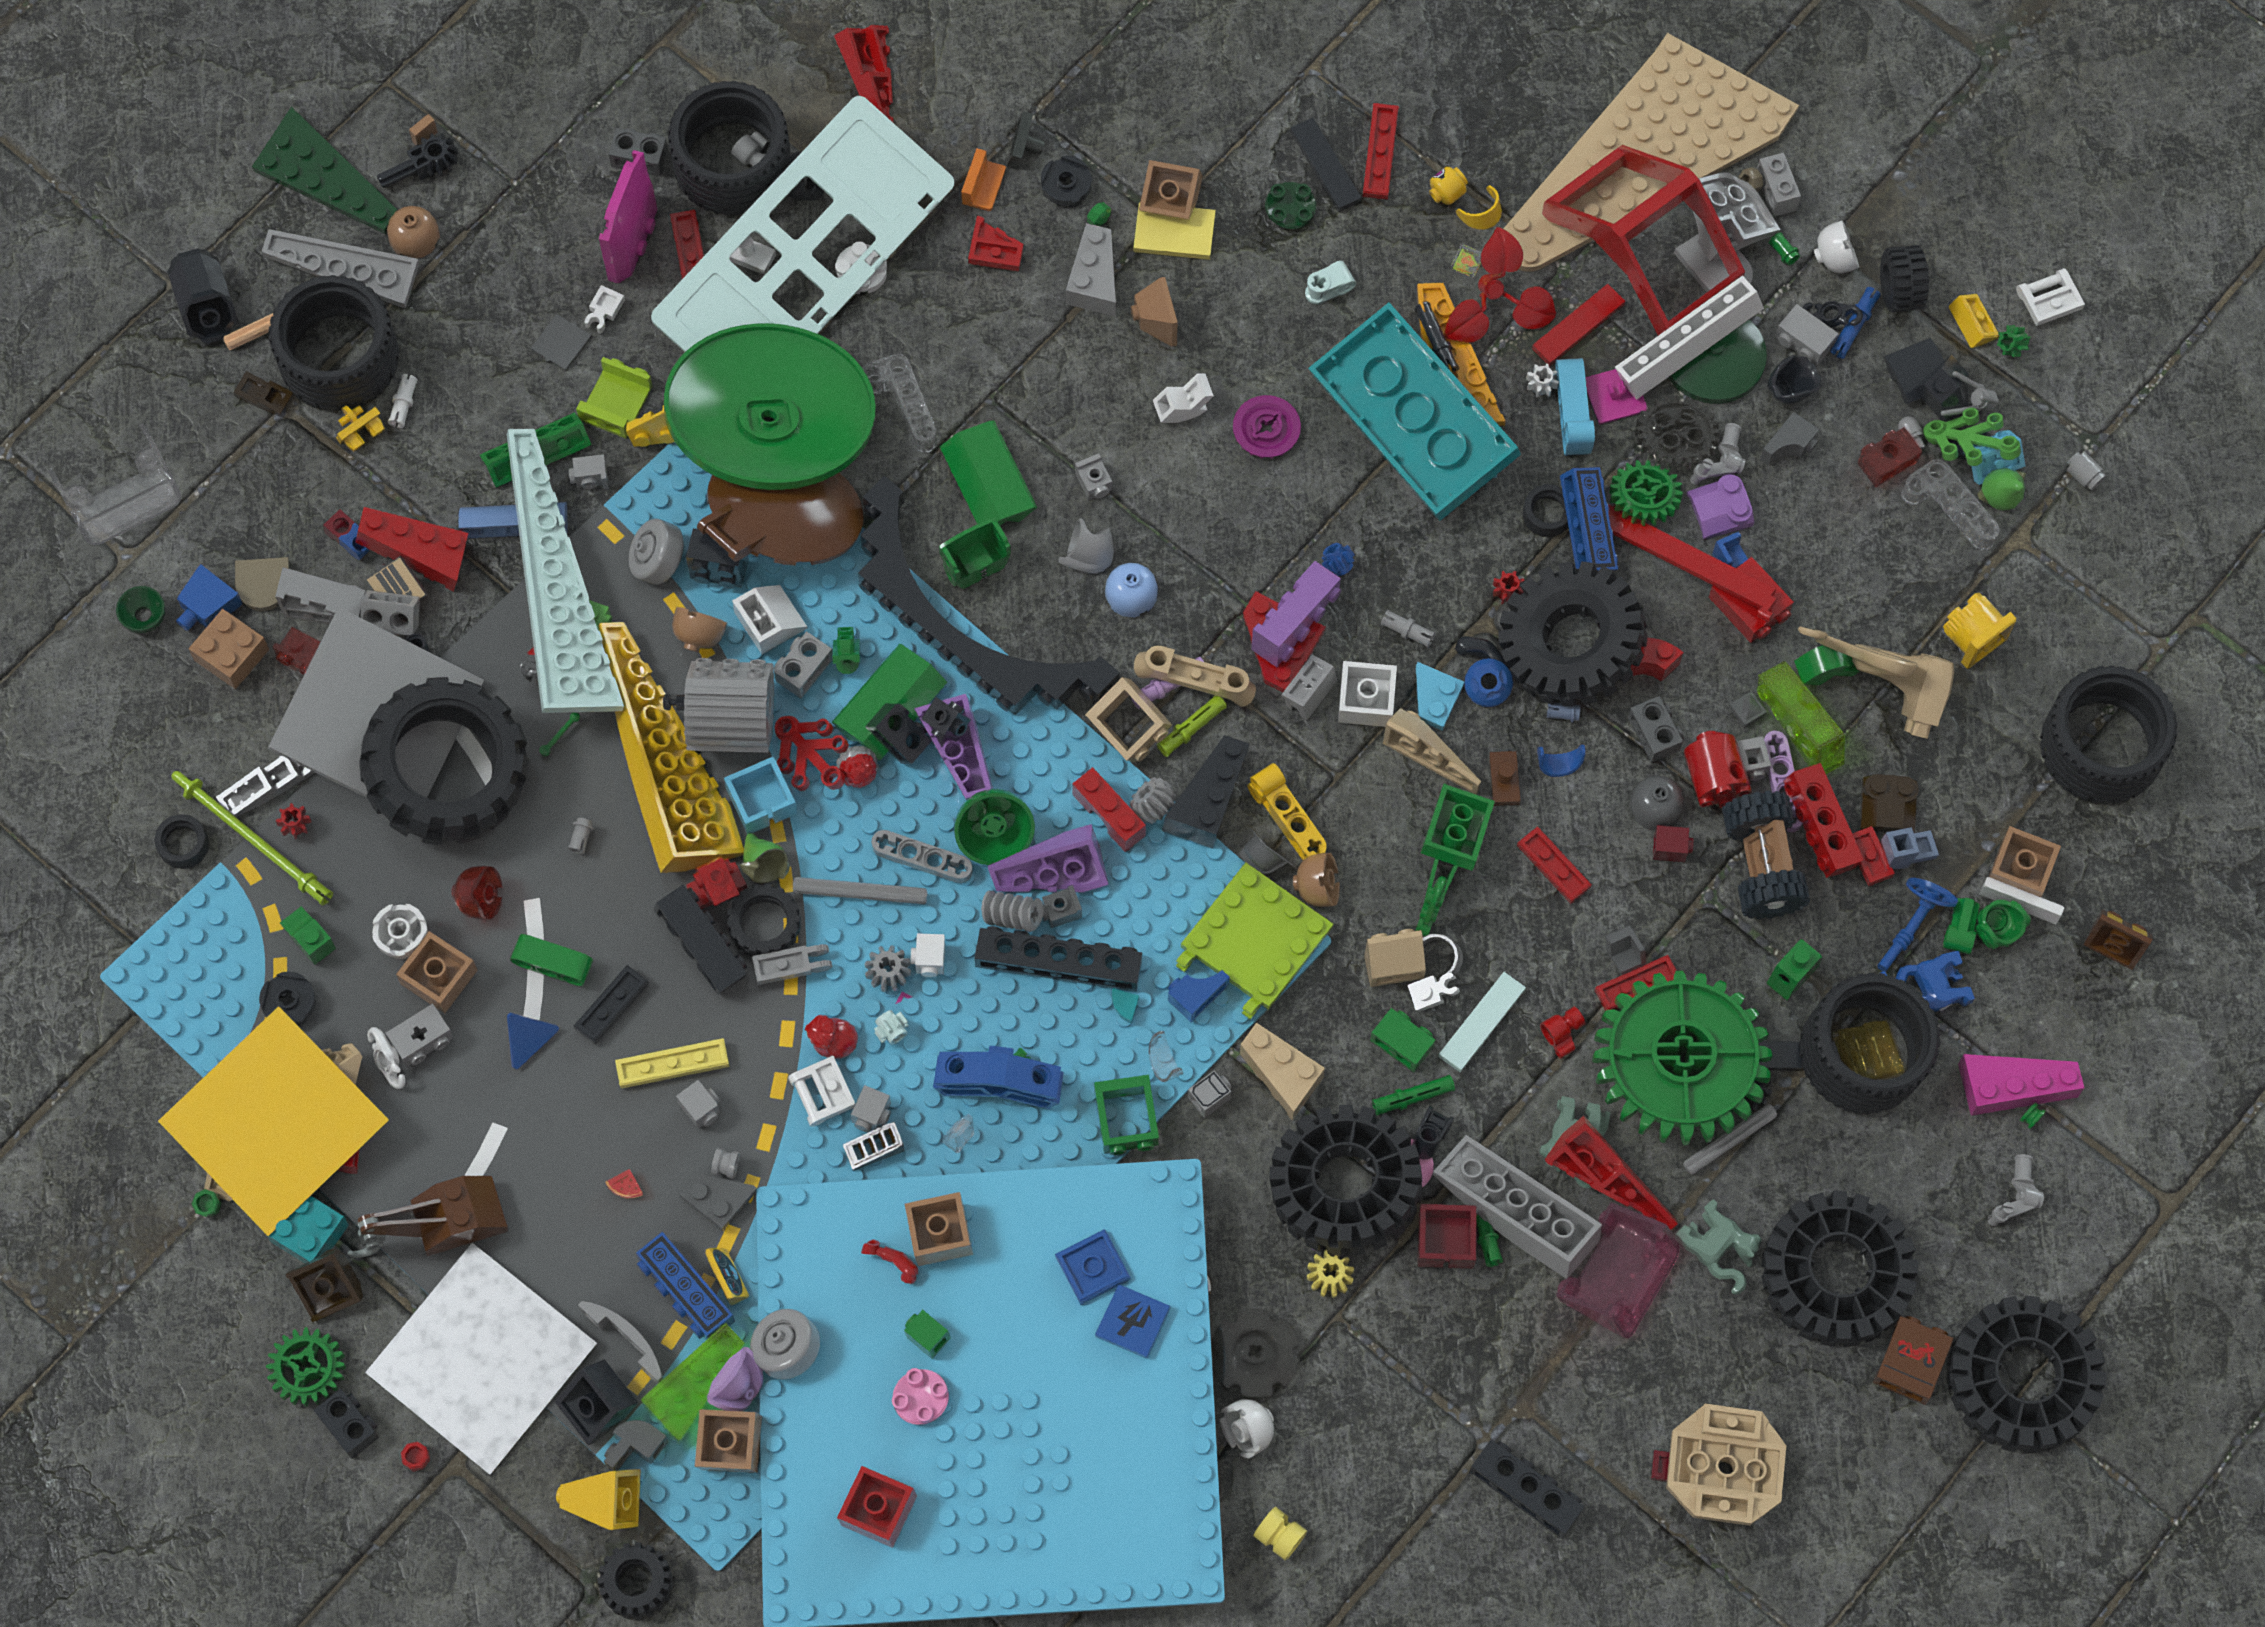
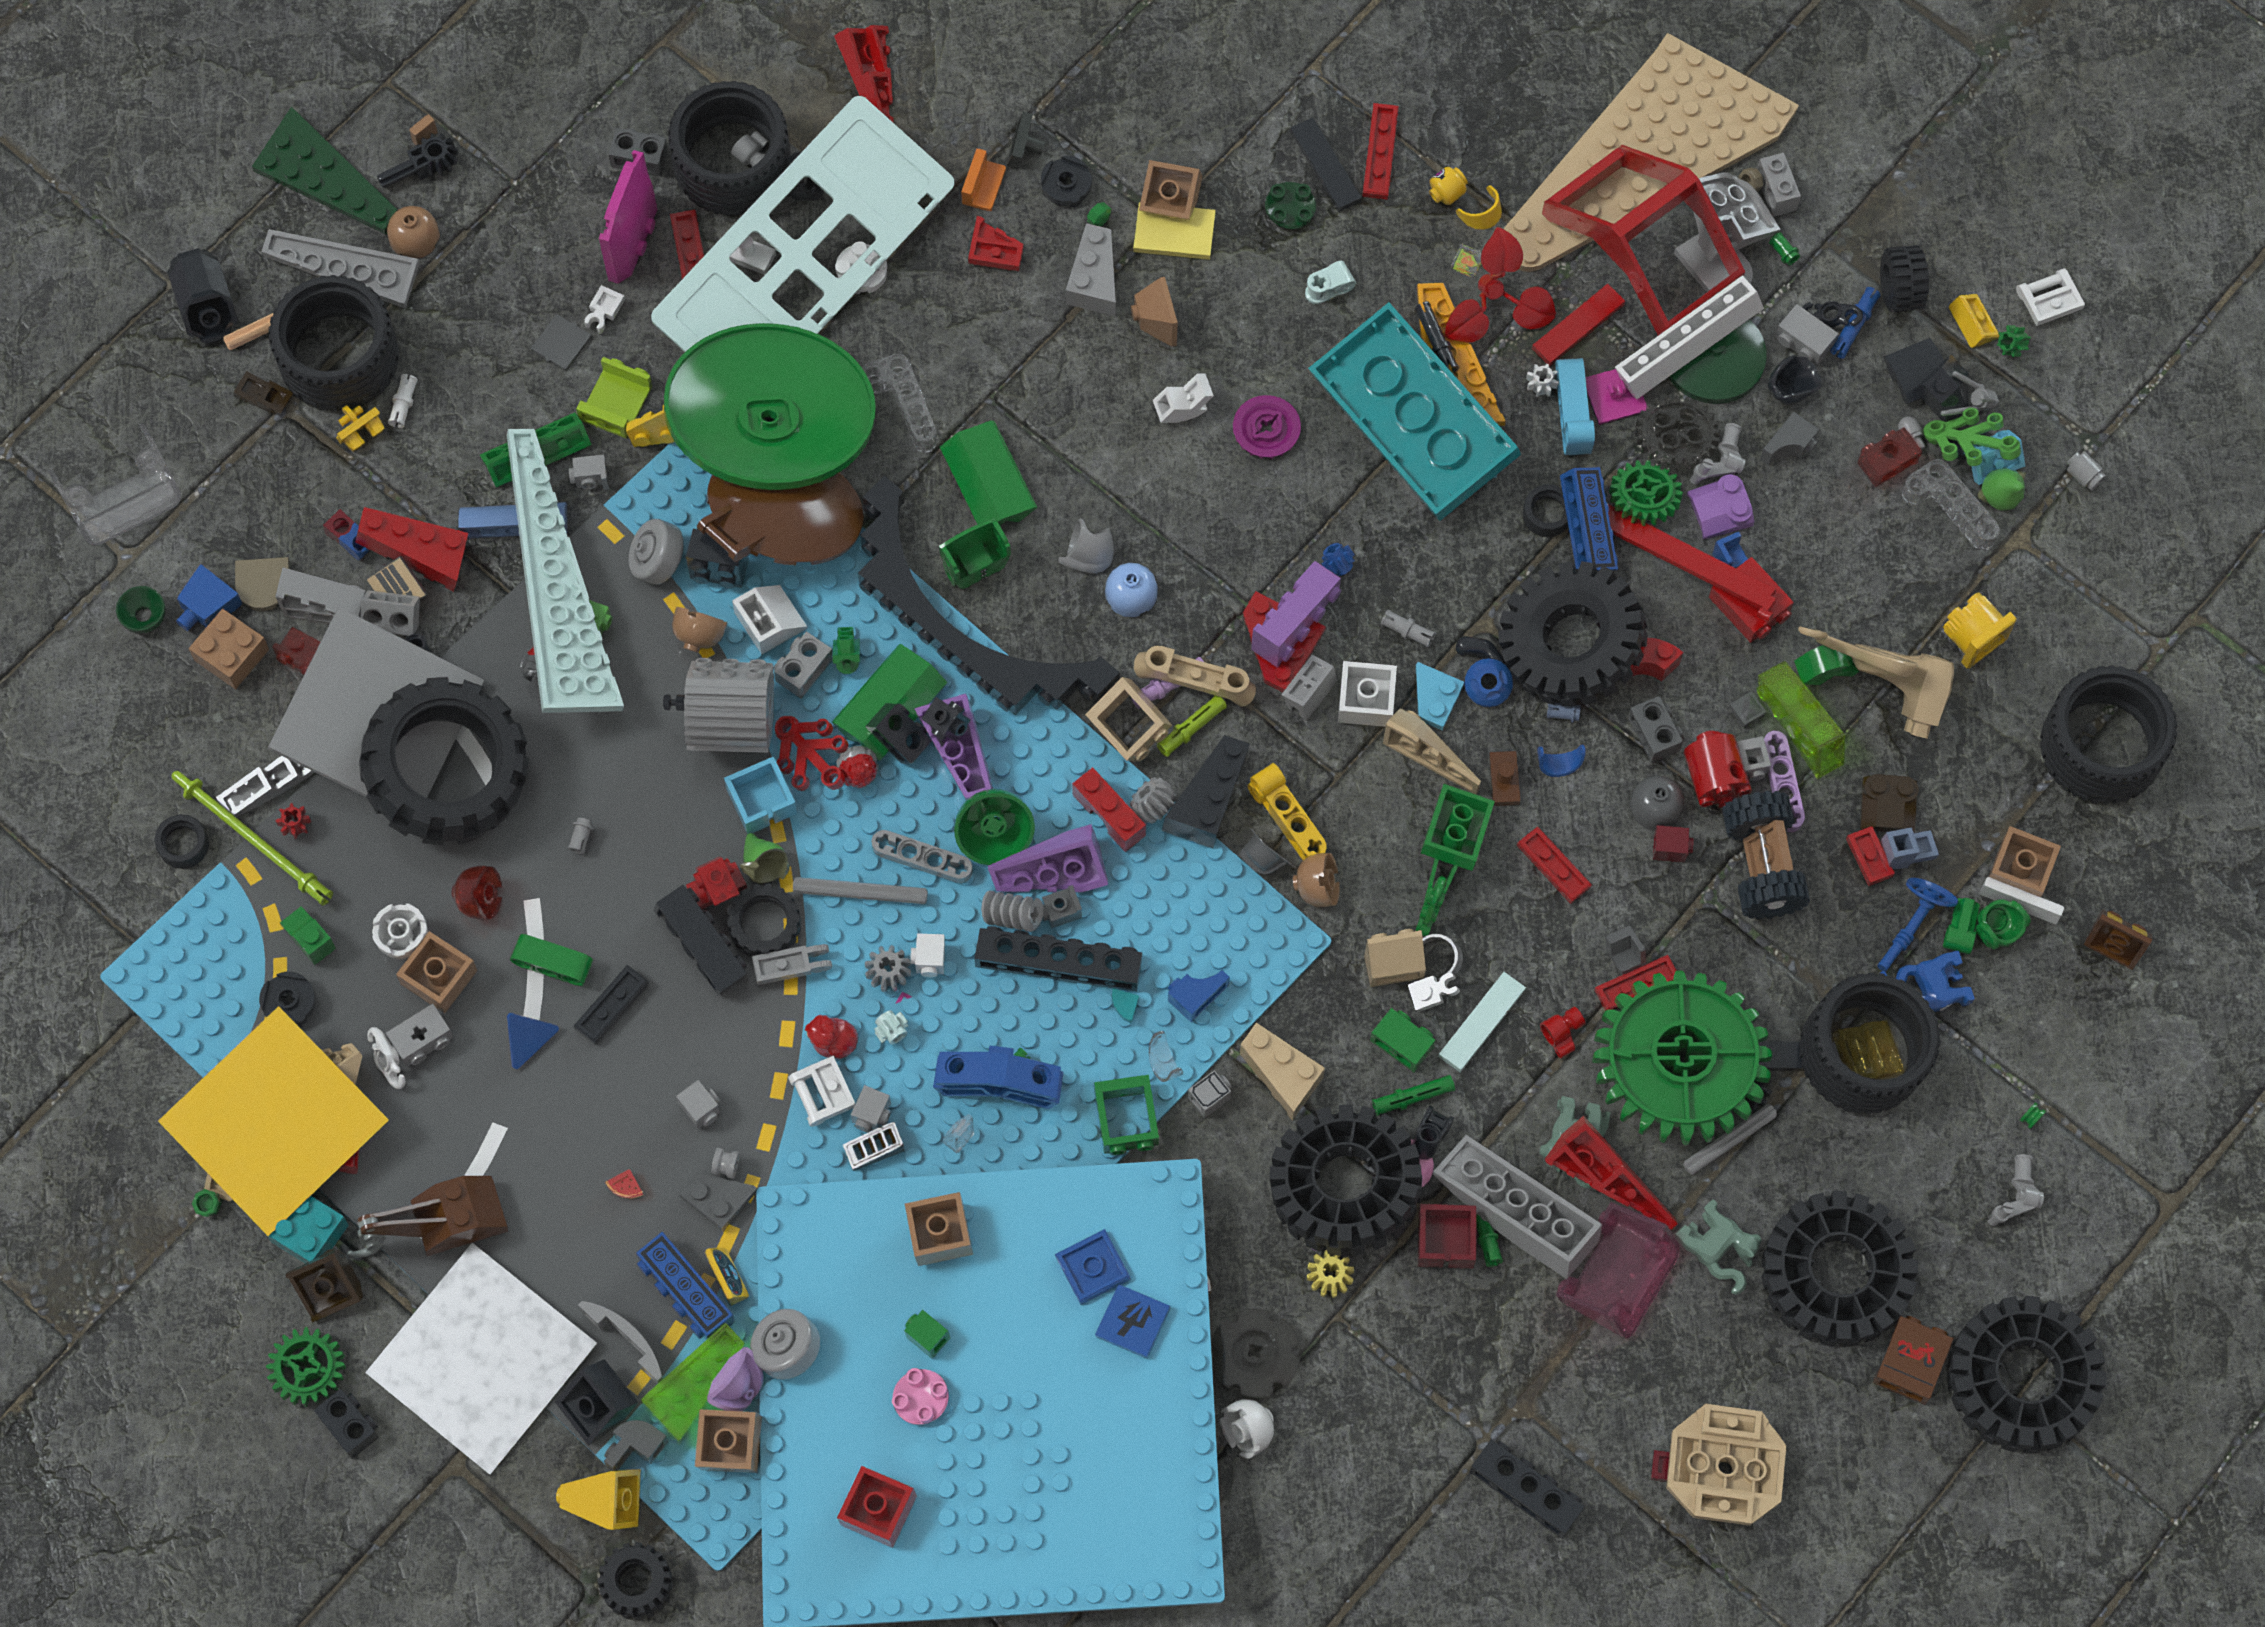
red tile [401,1442,430,1471] -> none
green hinge [539,712,580,757] -> none
yellow wedge [598,622,744,873] -> none
light yellow tile [615,1038,729,1089] -> none
red arm [861,1239,919,1284] -> none
light grey brick [1075,453,1112,500] -> none
lime plate [1176,862,1333,1020] -> none
light yellow wheel [1253,1507,1307,1561] -> none
red gear [1493,571,1525,604] -> none
green torso [1766,939,1822,1001] -> none
red brick [1783,763,1864,878] -> none
white cylinder [1814,221,1859,274] -> none
dark pink wedge [1958,1054,2084,1116] -> none

